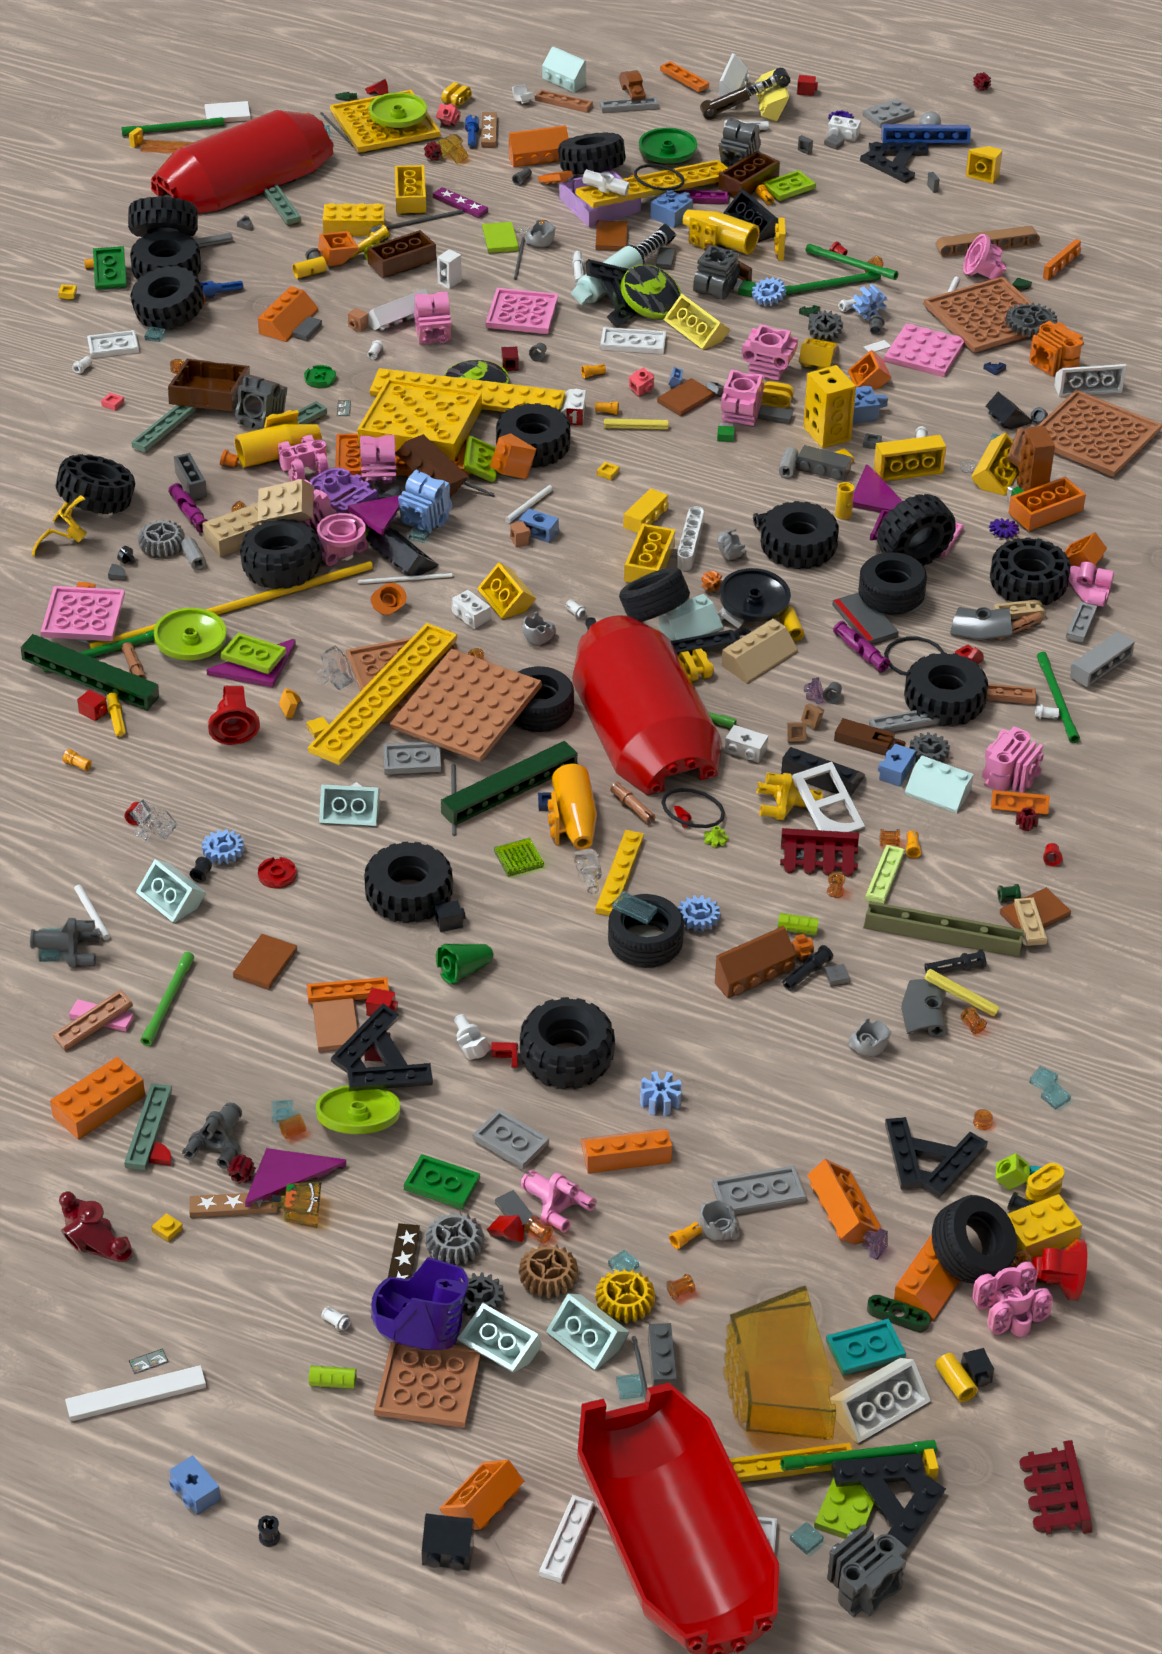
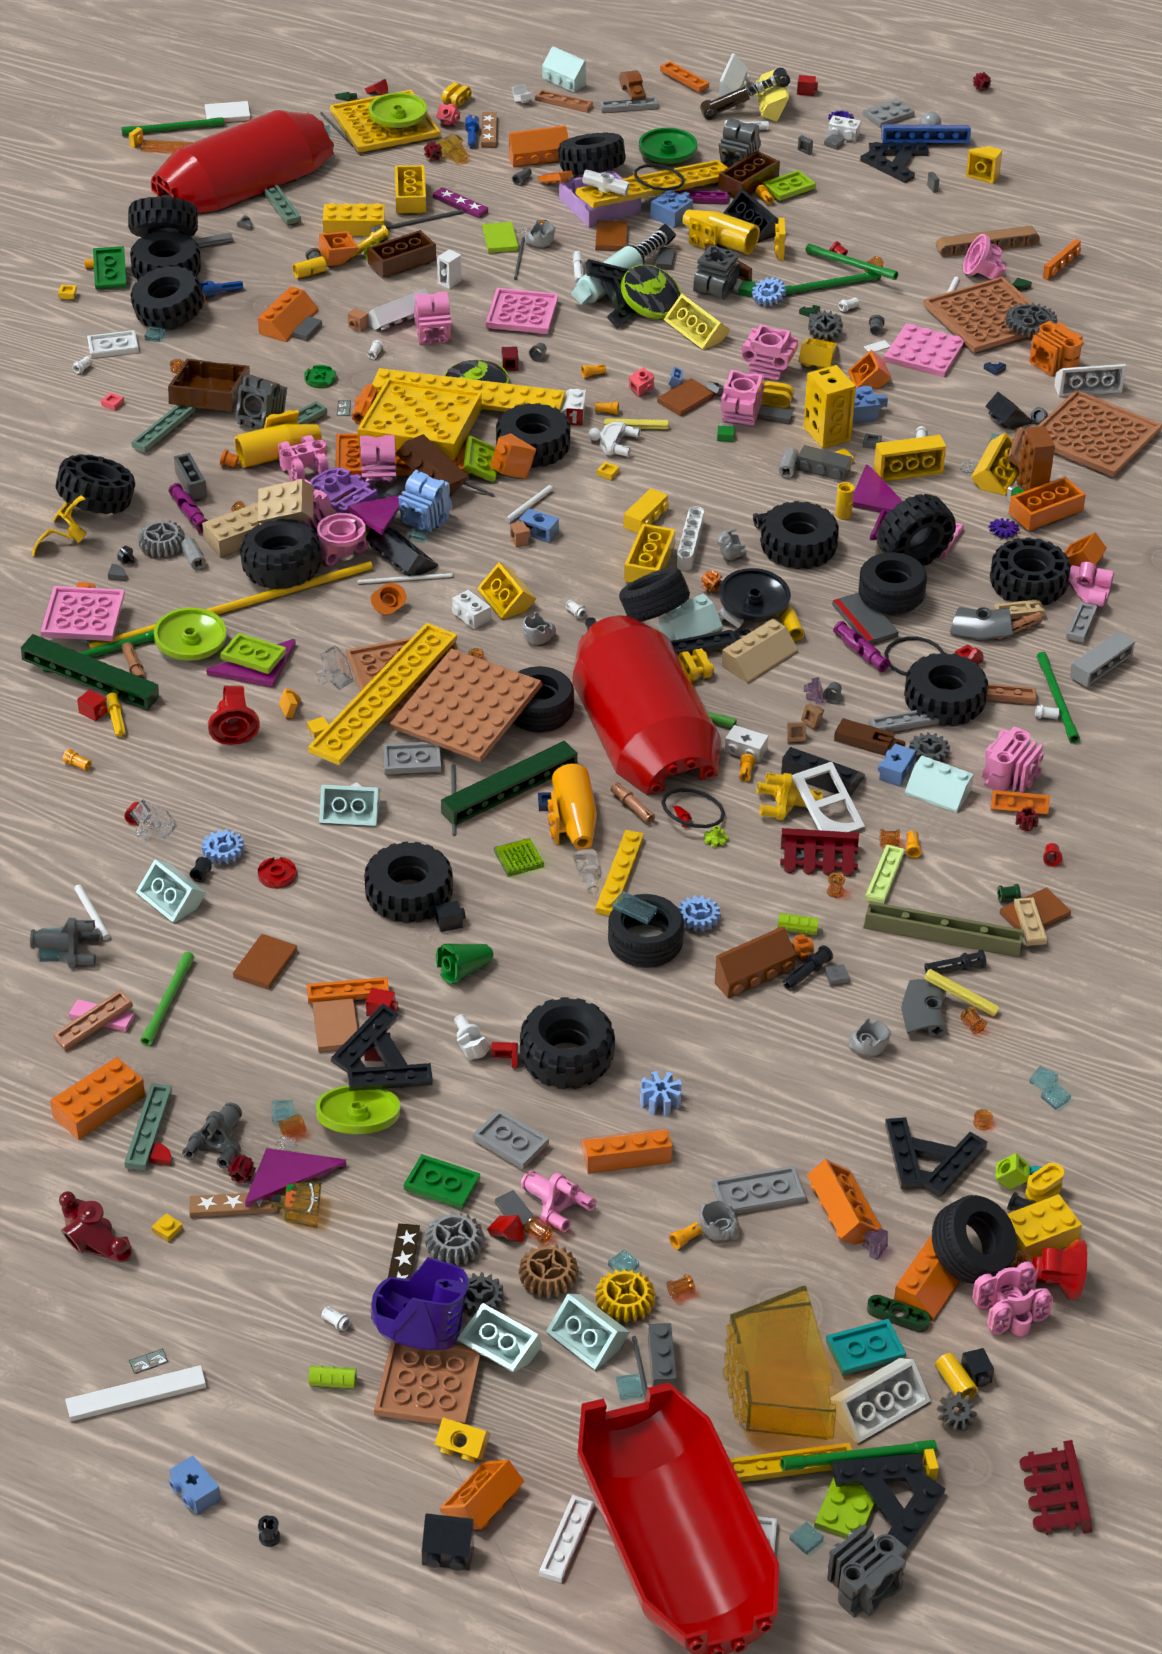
white tile [600,327,666,354] -> none
light blue gear [852,284,887,320] -> none
none -> clear plate [276,1136,298,1152]
none -> orange piece [352,384,377,424]
none -> yellow brick [434,1418,491,1462]
none -> white connector [588,421,641,457]
none -> light orange pin [739,754,755,782]
none -> dark grey gear [937,1391,977,1432]

